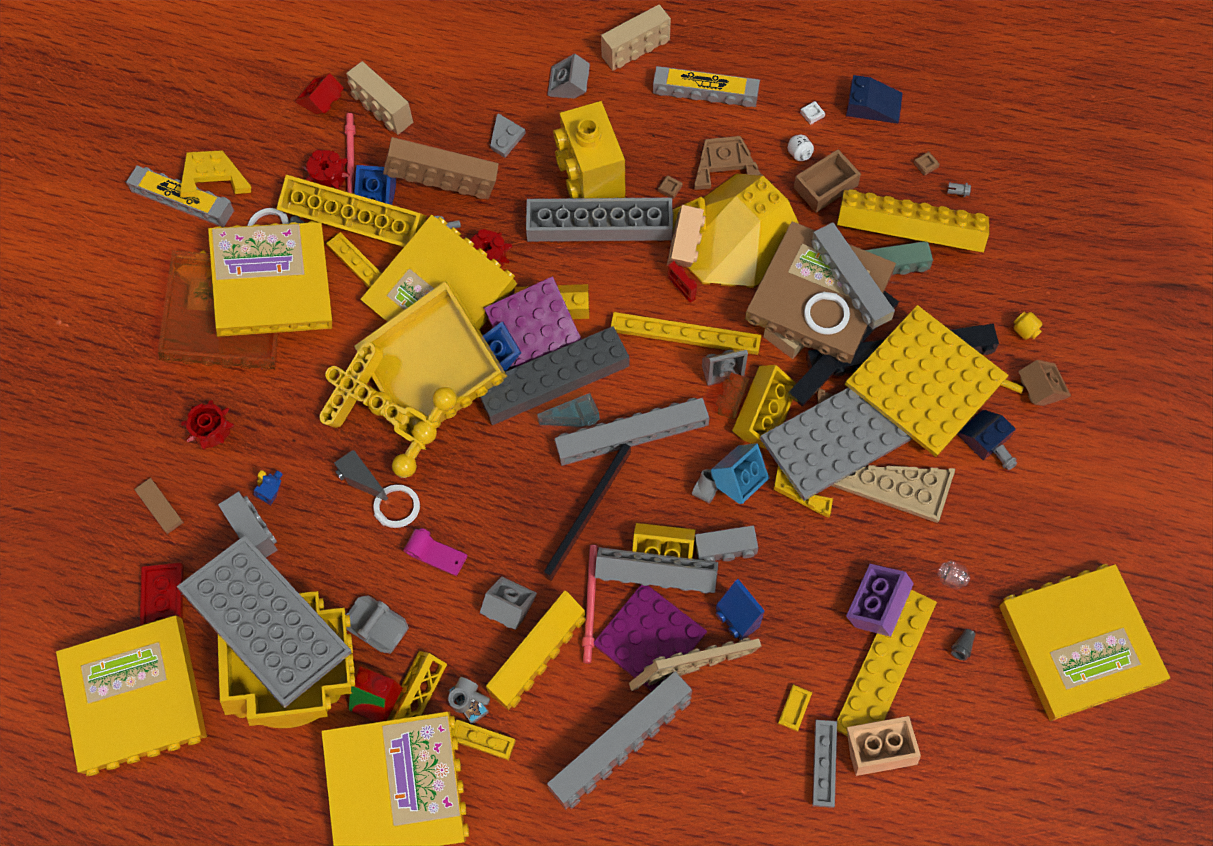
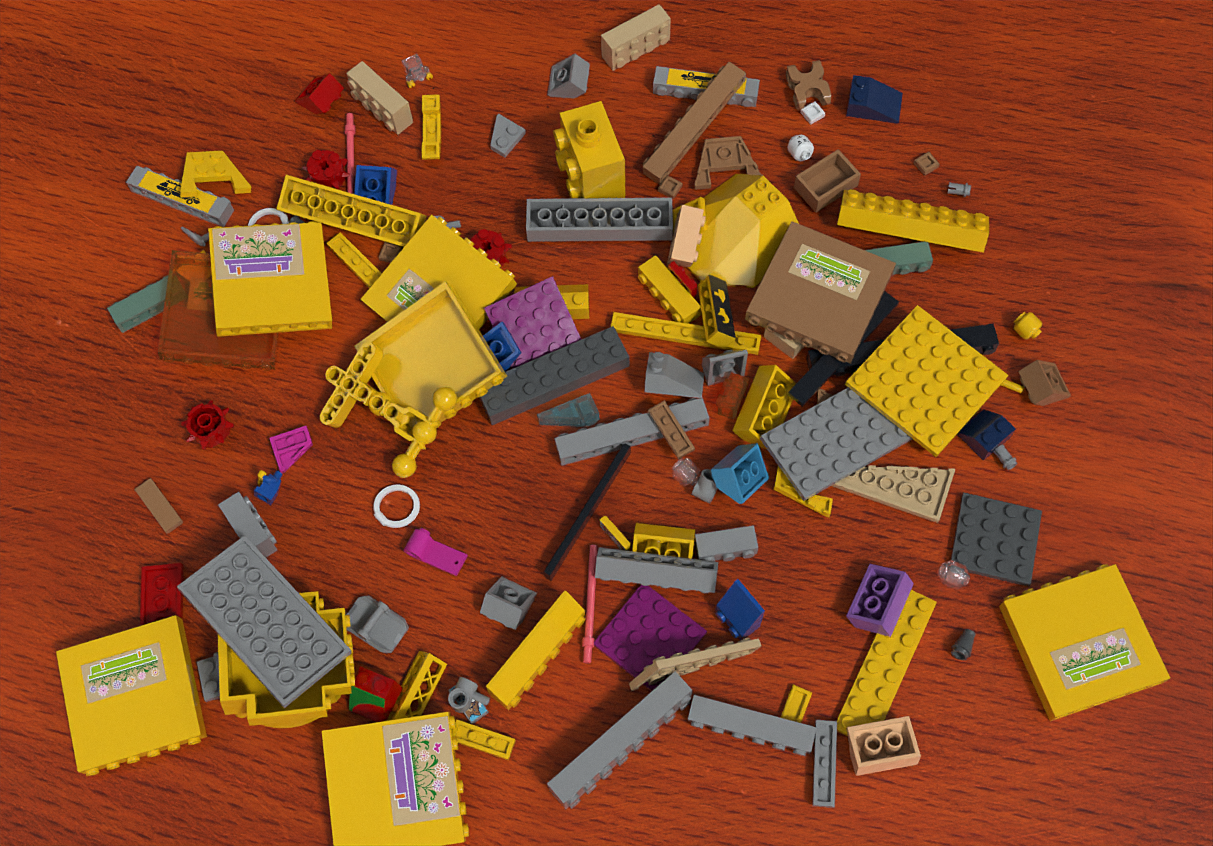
dark grey slope [334,450,388,501] -> none
medium nougat brick [383,137,499,199] -> none
white piece [804,292,850,334] -> none
light grey brick [811,223,895,329] -> none
none -> sand green brick [107,273,189,333]
none -> light grey bar [181,227,209,246]
none -> light grey bracket [197,652,220,702]
none -> dark pink wing [269,426,313,473]
none -> medium nougat tile [379,242,402,263]
none -> clear piece [402,54,433,88]
none -> yellow slope [422,95,441,160]
none -> yellow tile [600,516,631,551]
none -> yellow brick [638,255,701,324]
none -> medium nougat brick [642,62,746,185]
none -> light grey slope [645,352,704,398]
none -> medium nougat tile [648,400,695,459]
none -> clear head [671,458,700,486]
none -> light grey brick [688,695,817,756]
none -> brick [698,274,736,349]
none -> medium nougat piece [786,60,831,110]
none -> dark grey plate [949,492,1042,587]

